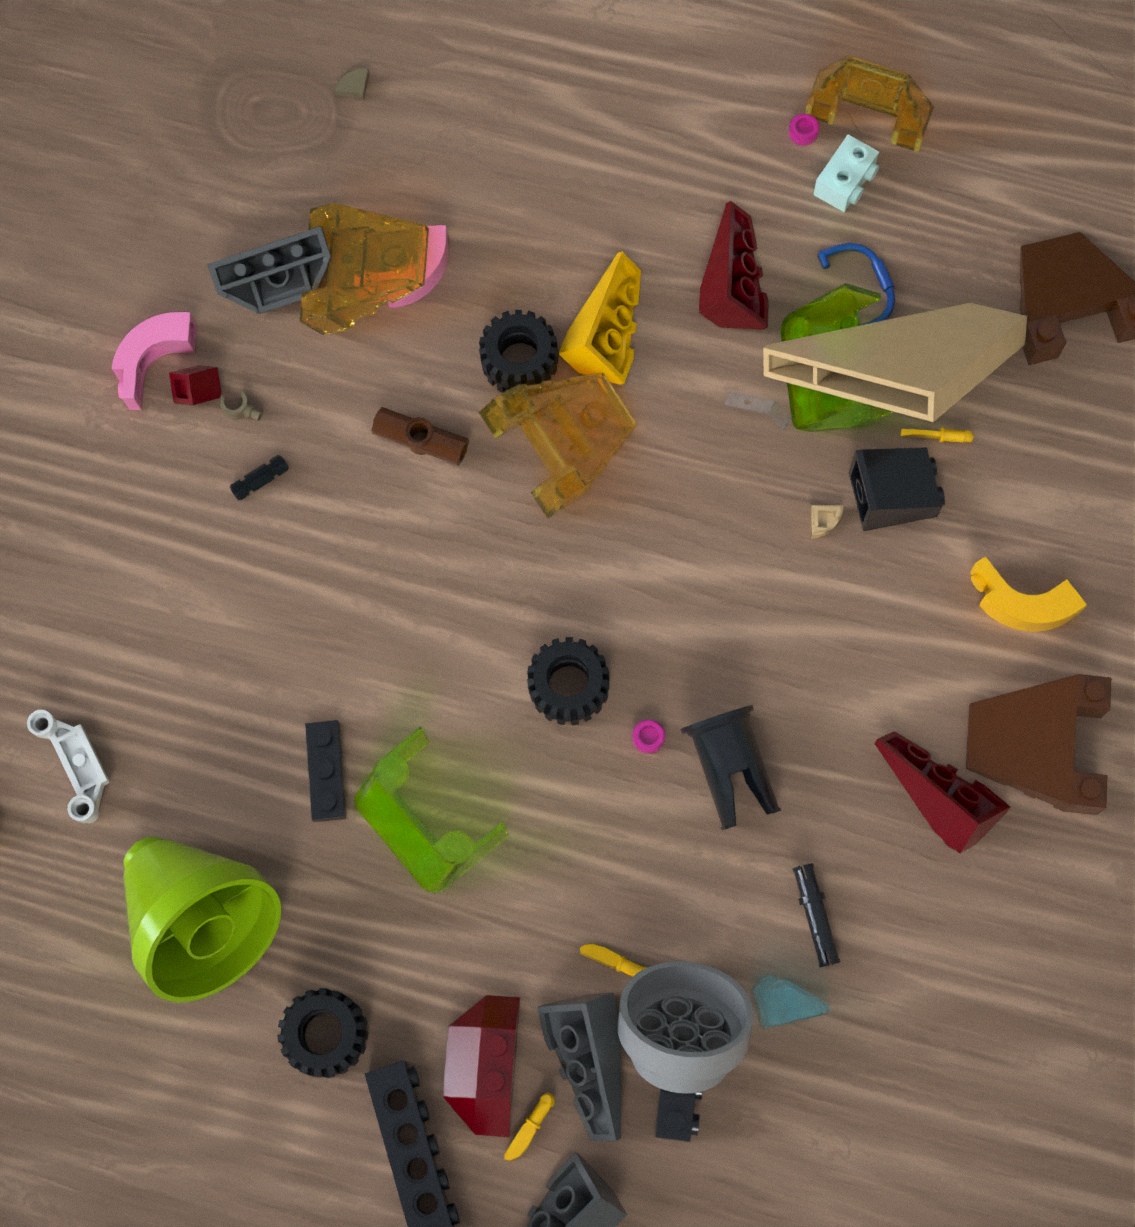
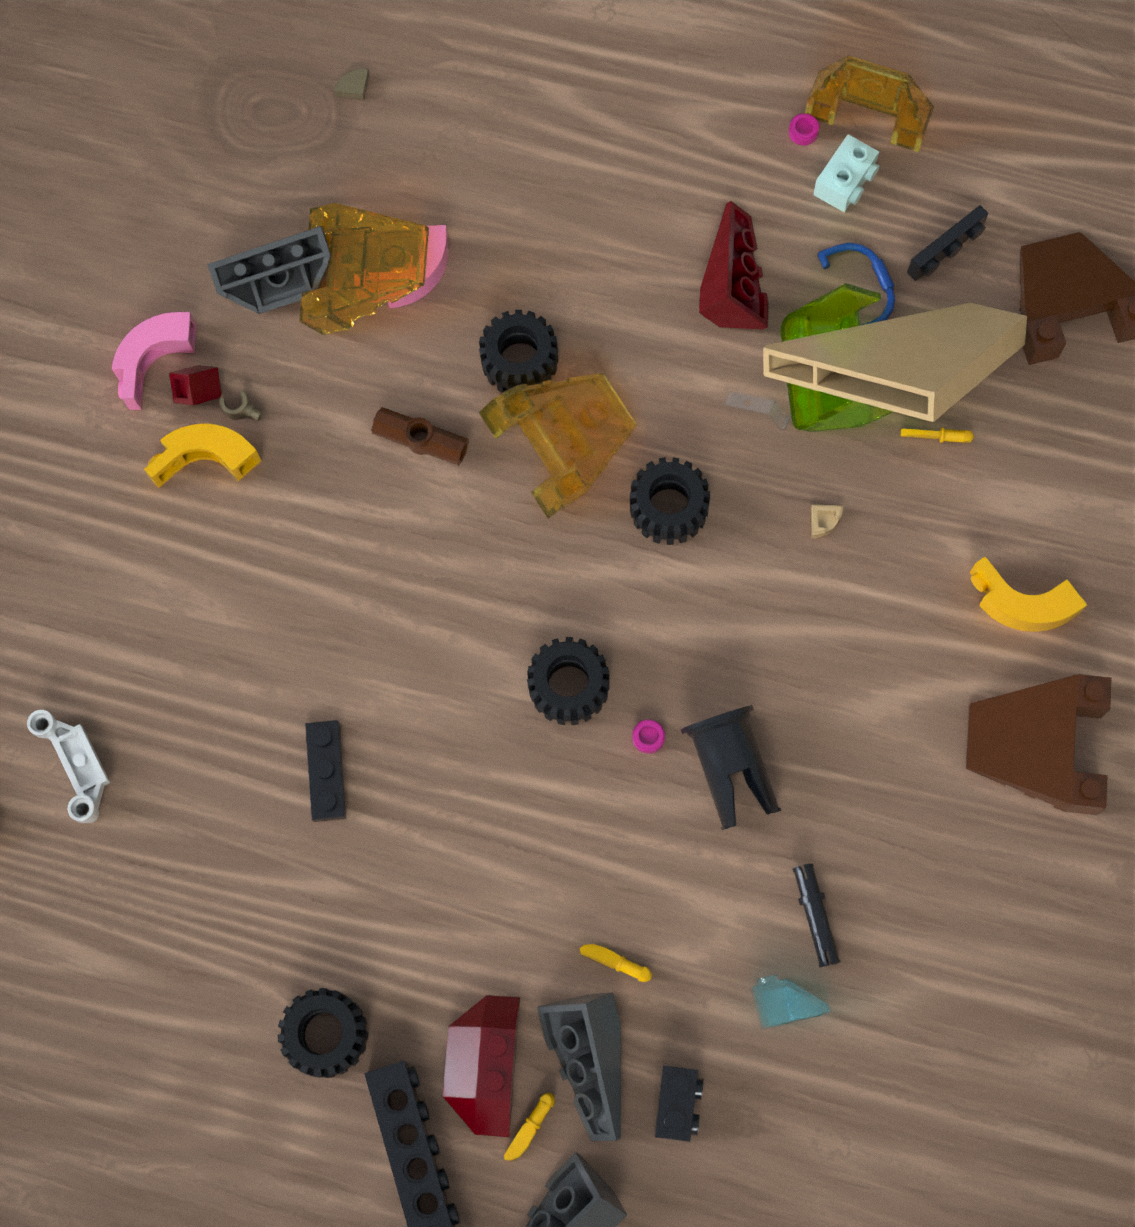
lime cone [123,836,281,1003] -> none
black axle [230,455,289,500] -> none
clear neon green windscreen [354,727,509,894] -> none
yellow wedge [558,251,641,385] -> none
light grey wheel [618,961,754,1094] -> none
black slope [849,447,945,531] -> none
dark red wedge [874,731,1011,853] -> none
none -> yellow arch [144,423,262,488]
none -> black tyre [630,457,710,545]
none -> black plate [907,205,989,281]

